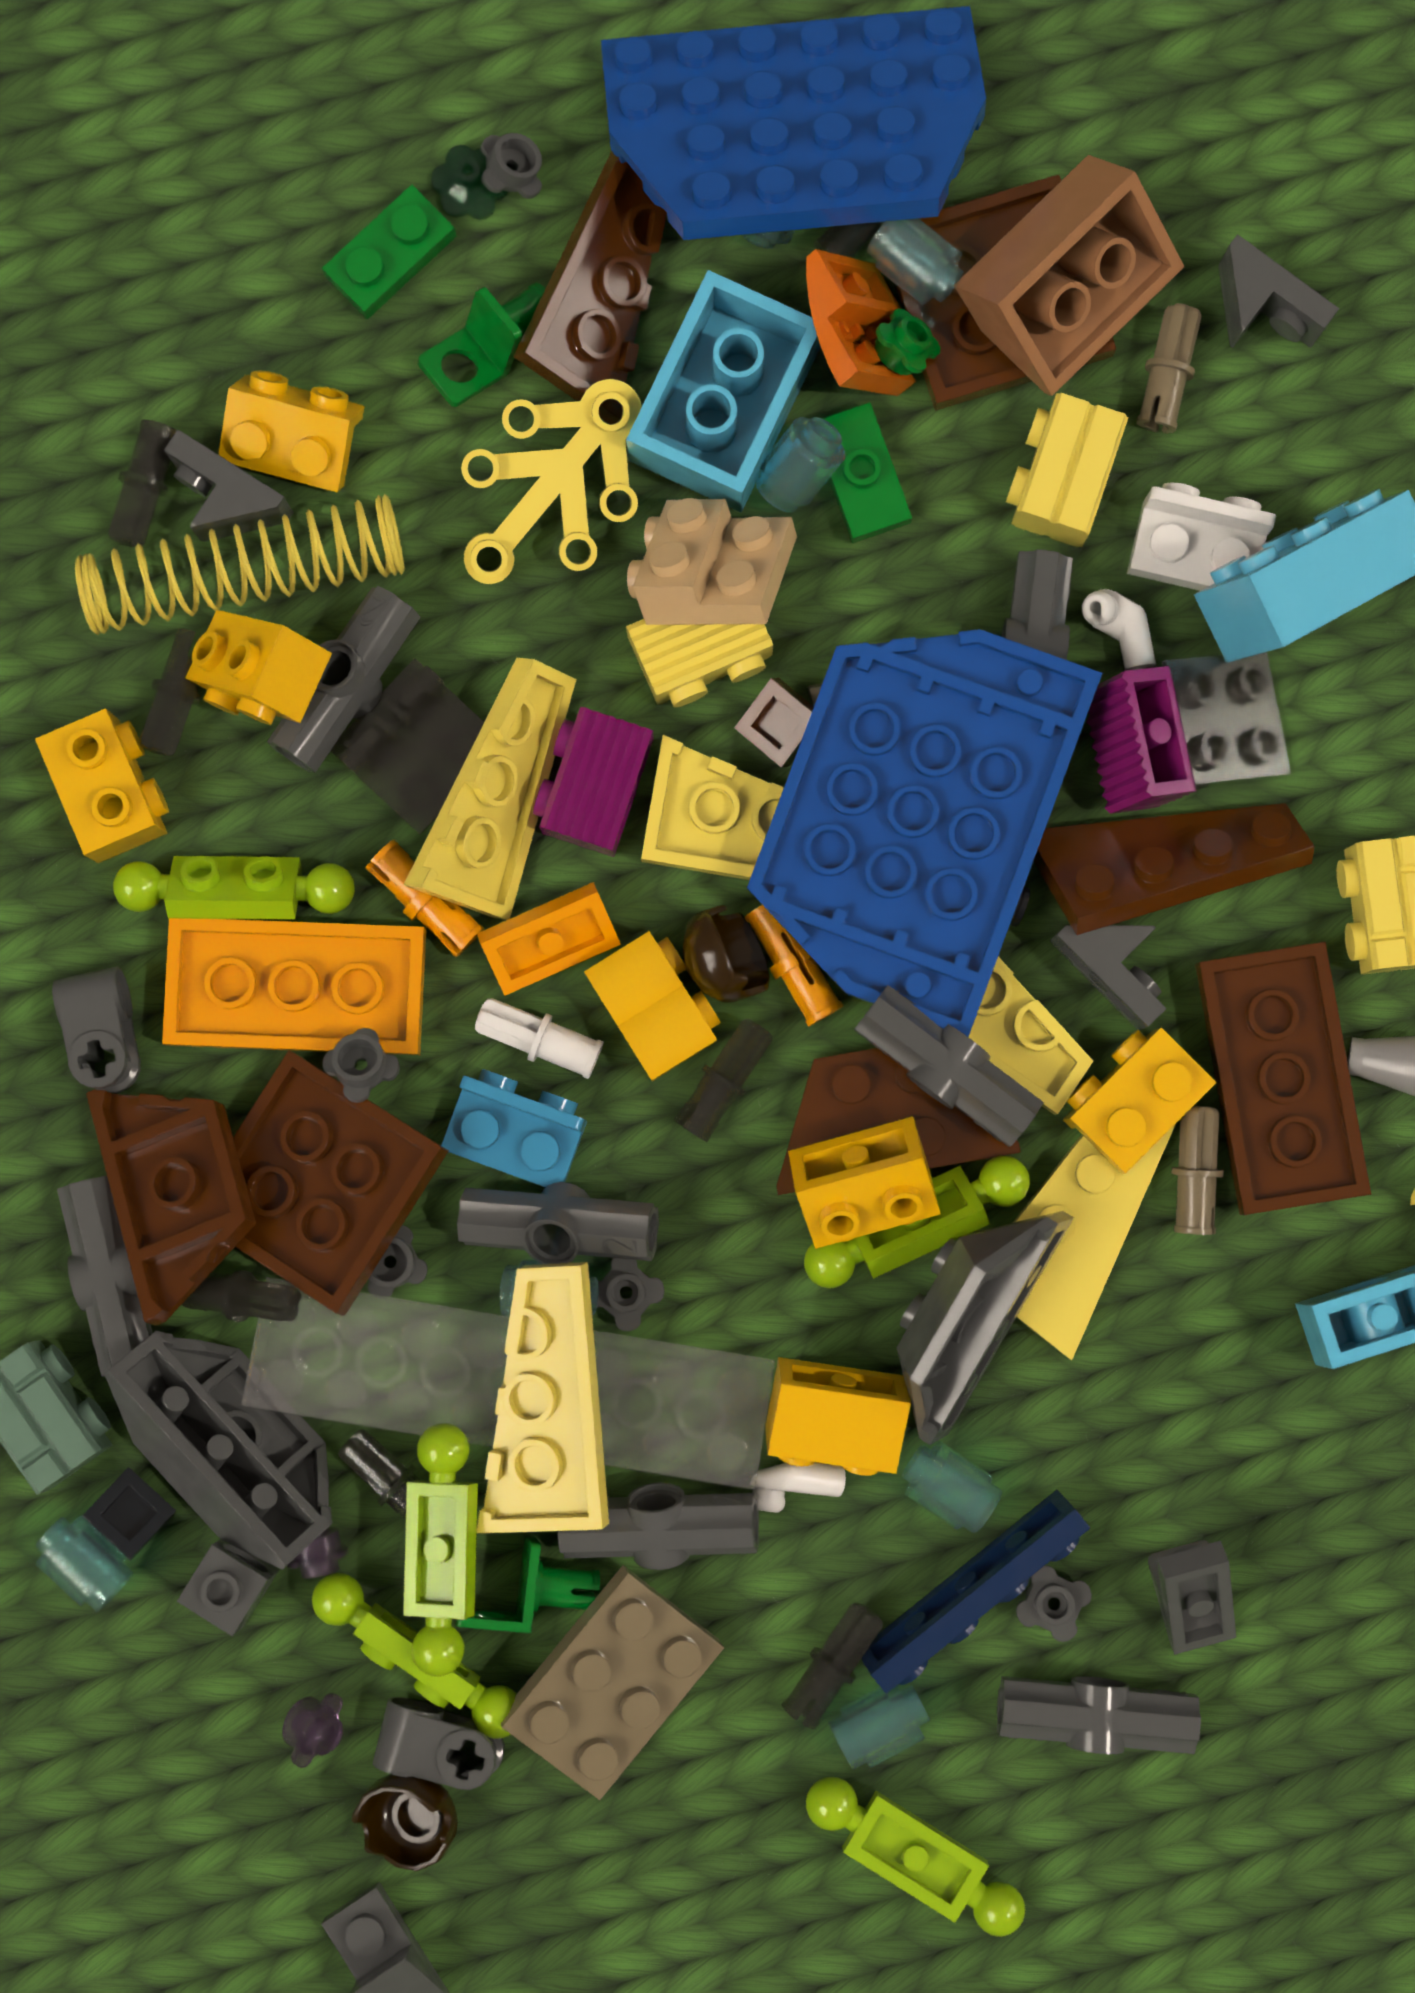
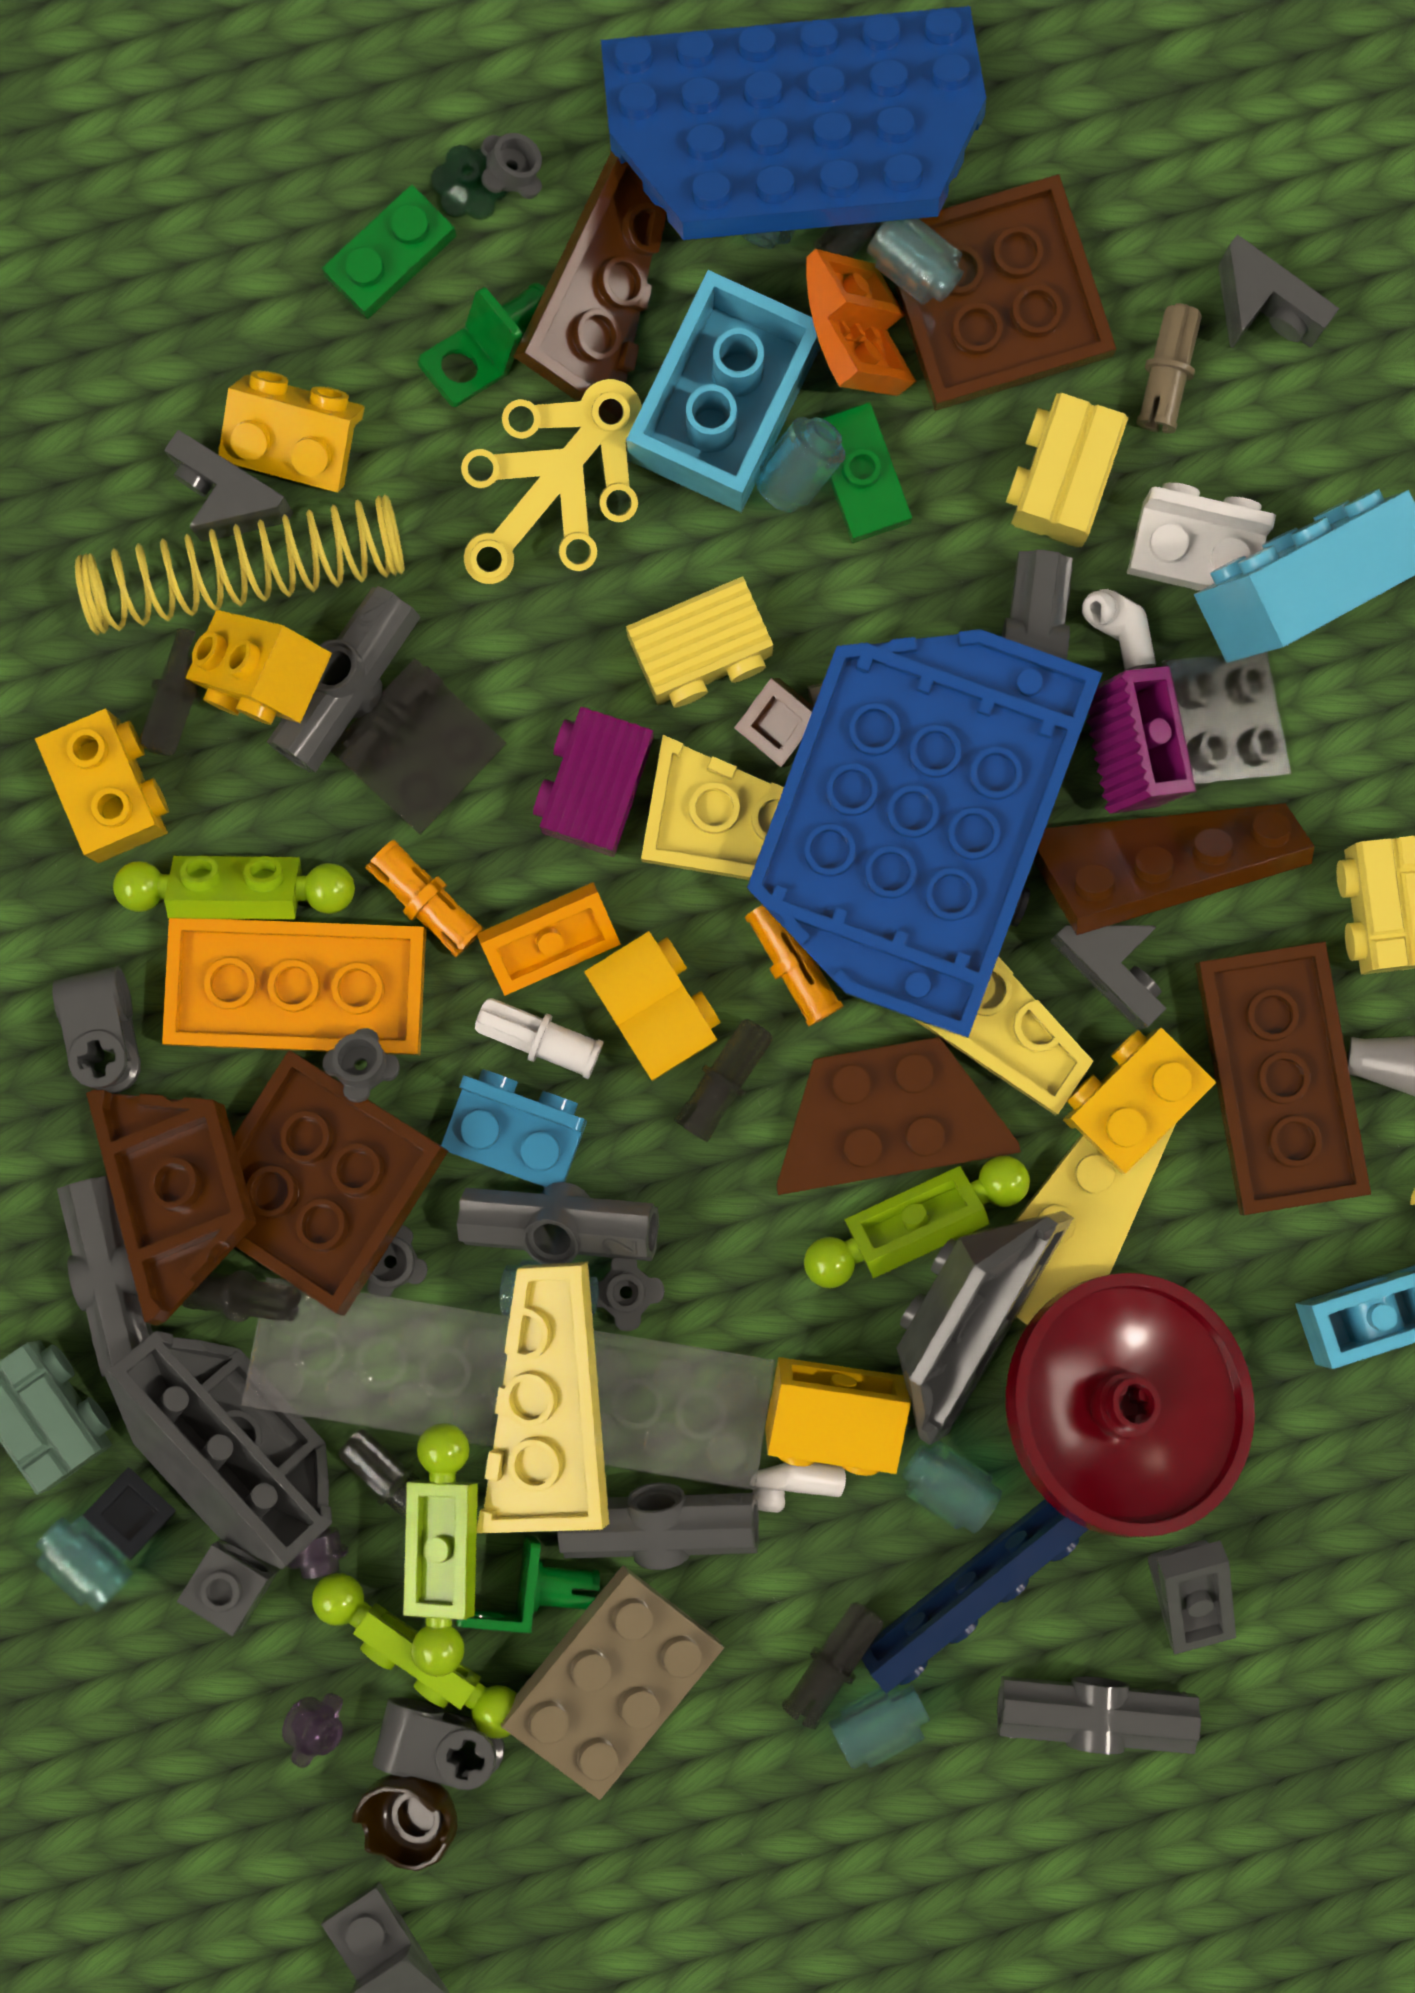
clear smoke axle [108,420,177,548] -> none
light yellow wing [403,658,576,920] -> none
tan plate [627,498,797,625] -> none
dark brown hair [683,905,770,1003] -> none
yellow brick [788,1116,941,1249] -> none
lime plate [806,1777,1025,1936] -> none
dark grey piece [854,985,1044,1147] -> none
green plate [875,309,941,375] -> none
medium nougat slope [954,155,1185,396] -> none
dark grey plate [1016,1565,1092,1642] -> none
dark tan axle [1171,1106,1224,1235] -> none
none -> dark red dish [1006,1273,1255,1537]

